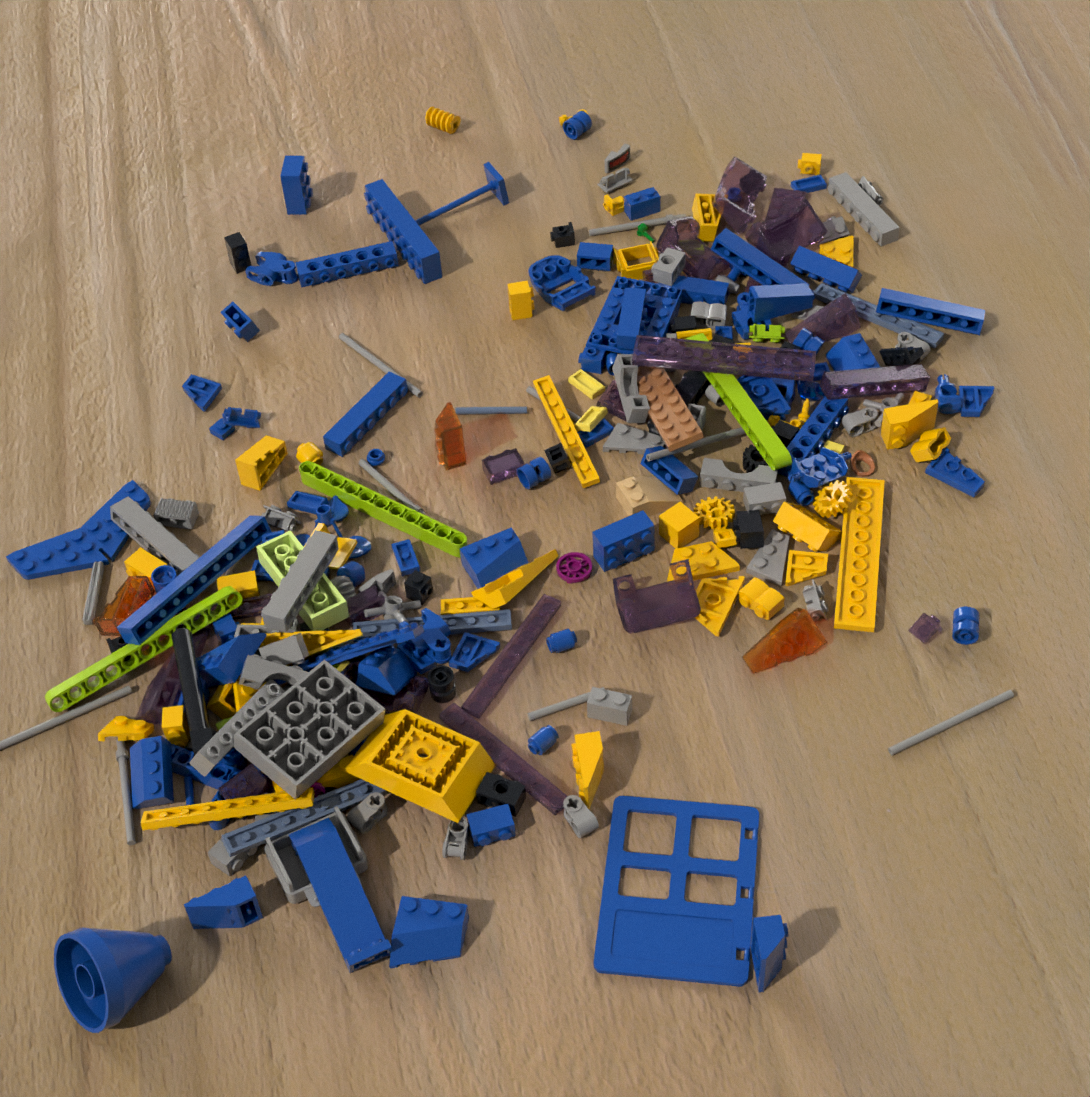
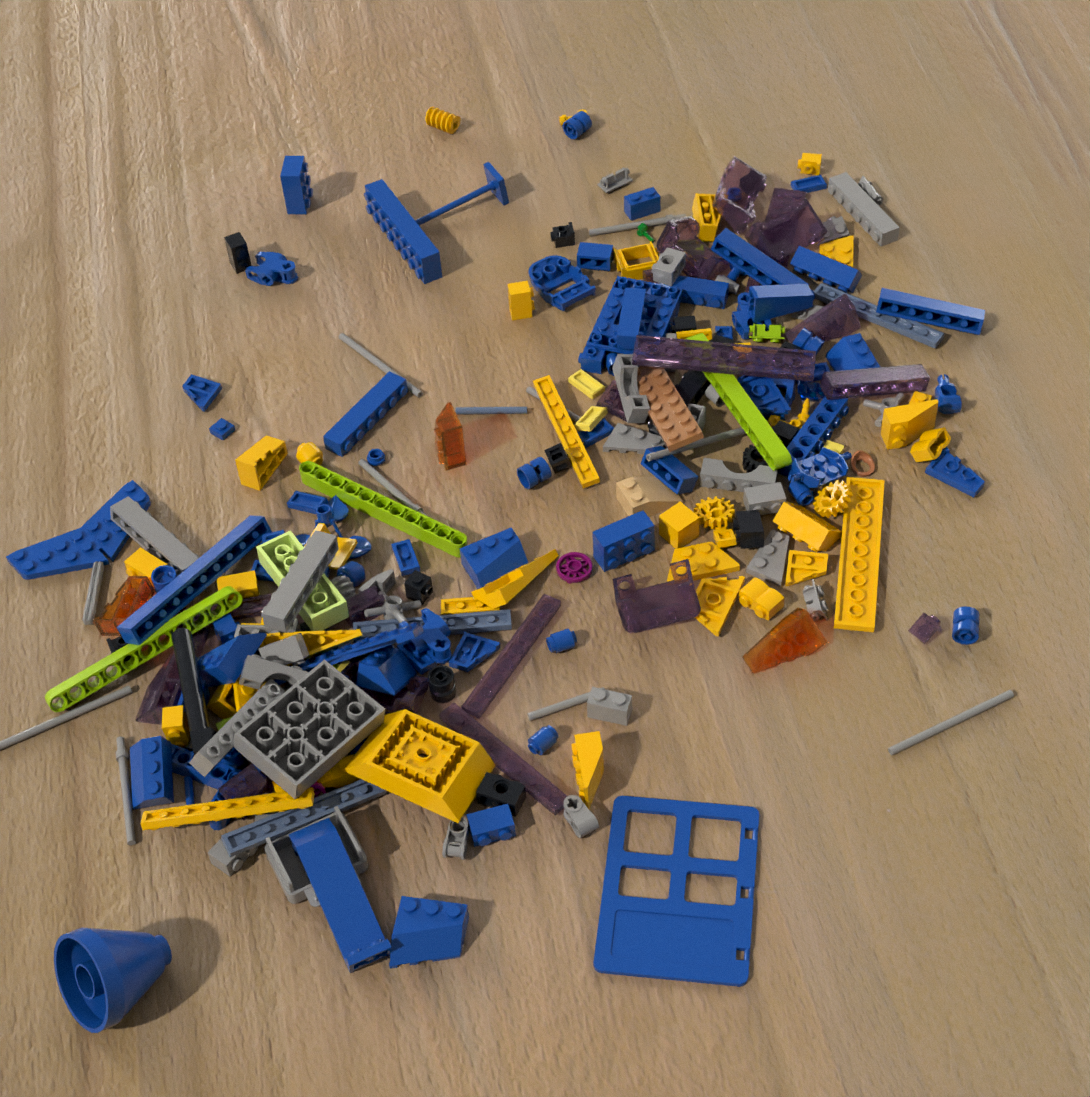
yellow wing [98,716,154,741] -> none
light grey brick [154,498,199,529] -> none
blue slope [184,876,263,929] -> none
blue brick [220,301,260,342] -> none
blue hinge [222,407,261,428] -> none
light grey hinge [261,505,301,532] -> none
blue brick [295,241,398,288] -> none
light grey piece [347,792,388,834] -> none
clear purple brick [482,448,524,485] -> none
yellow bracket [603,194,624,216] -> none
slope [605,144,630,174] -> none
light grey brick [690,302,727,330] -> none
blue slope [751,915,788,993] -> none
light grey piece [841,407,878,437] -> none
black bracket [879,346,924,366] -> none
light grey piece [895,332,931,364] -> none
blue wing [958,386,994,417] -> none

